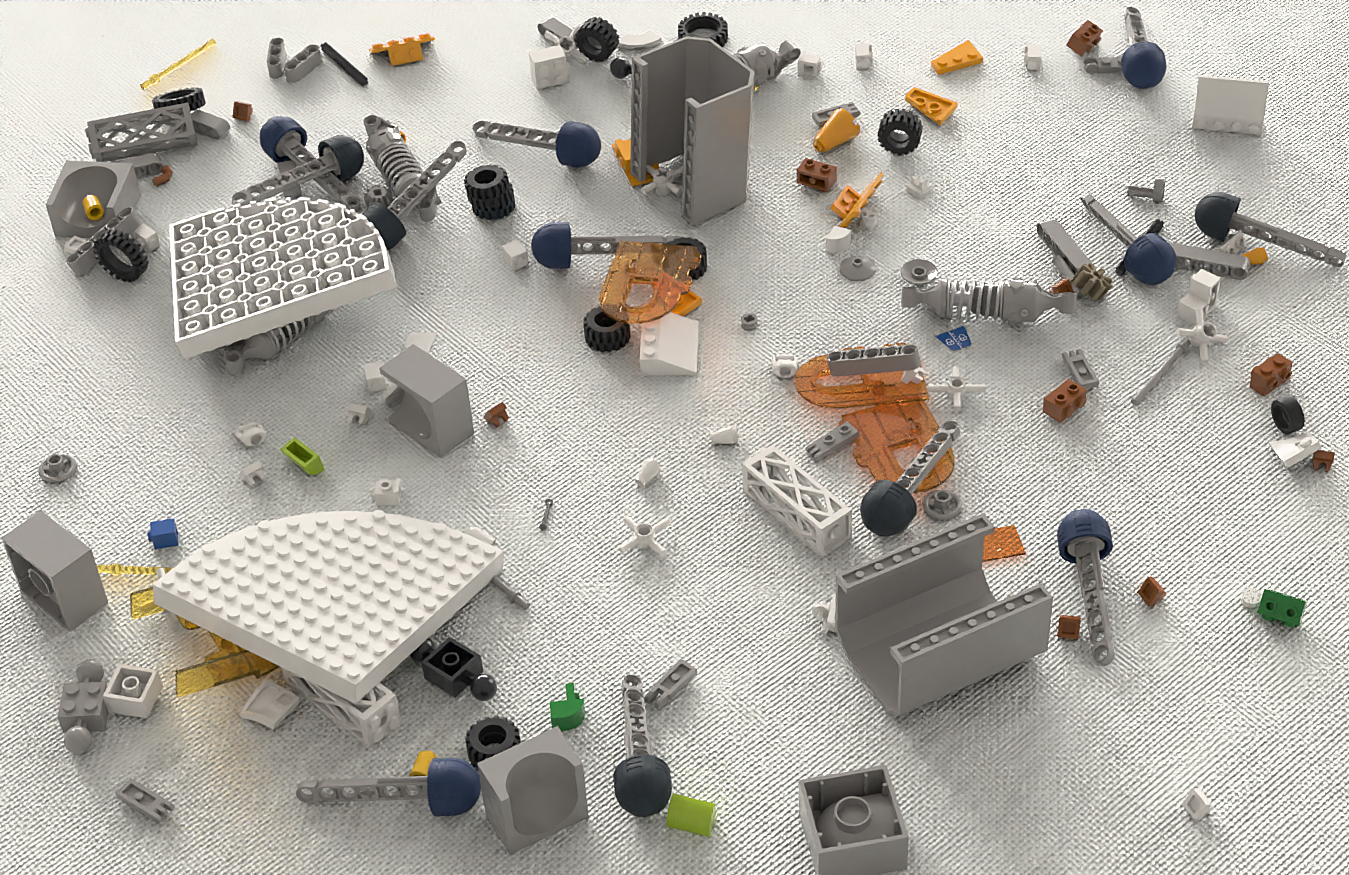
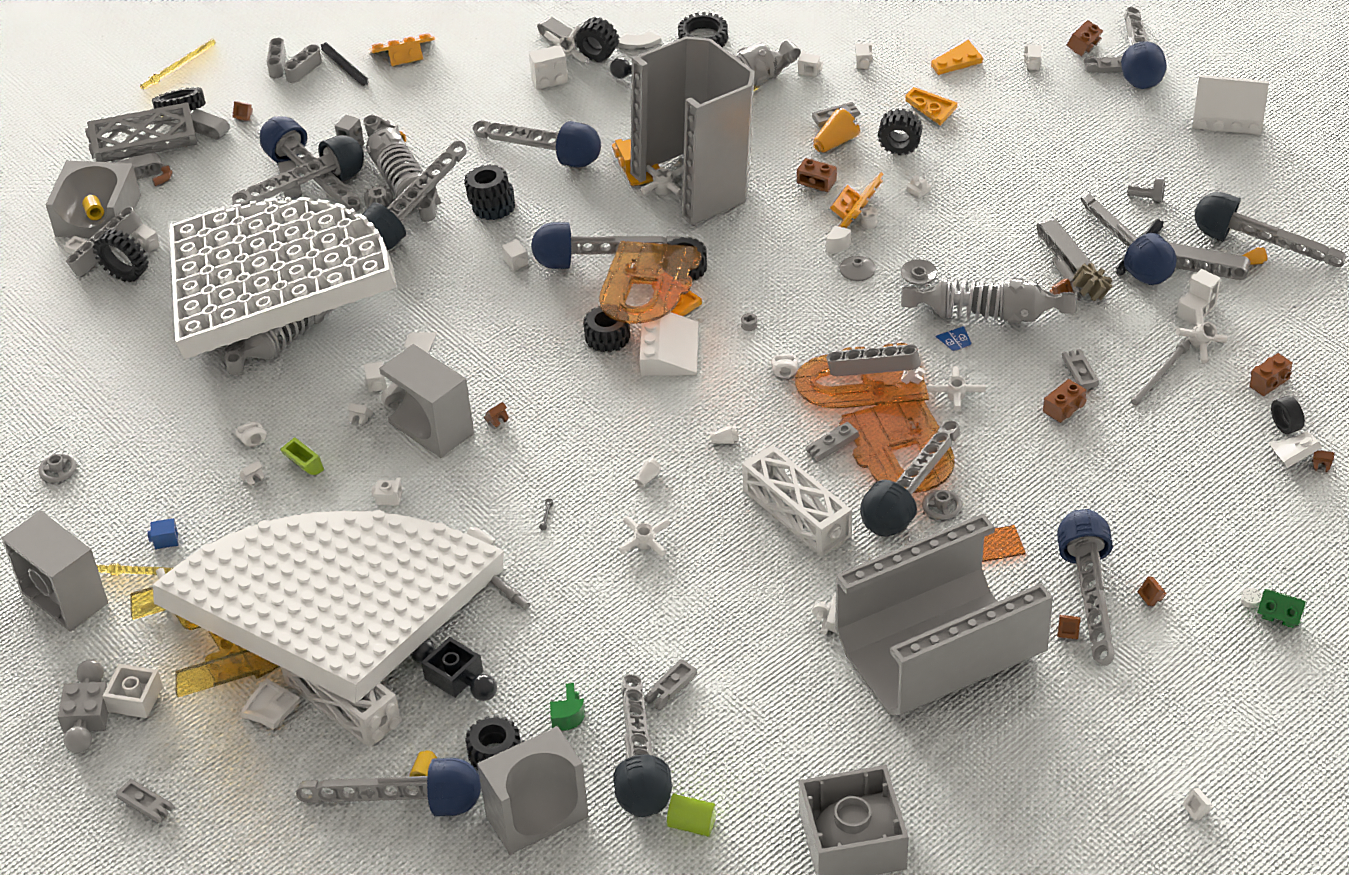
white hinge [1214,230,1245,255] -> none
none -> light grey brick [335,114,364,148]

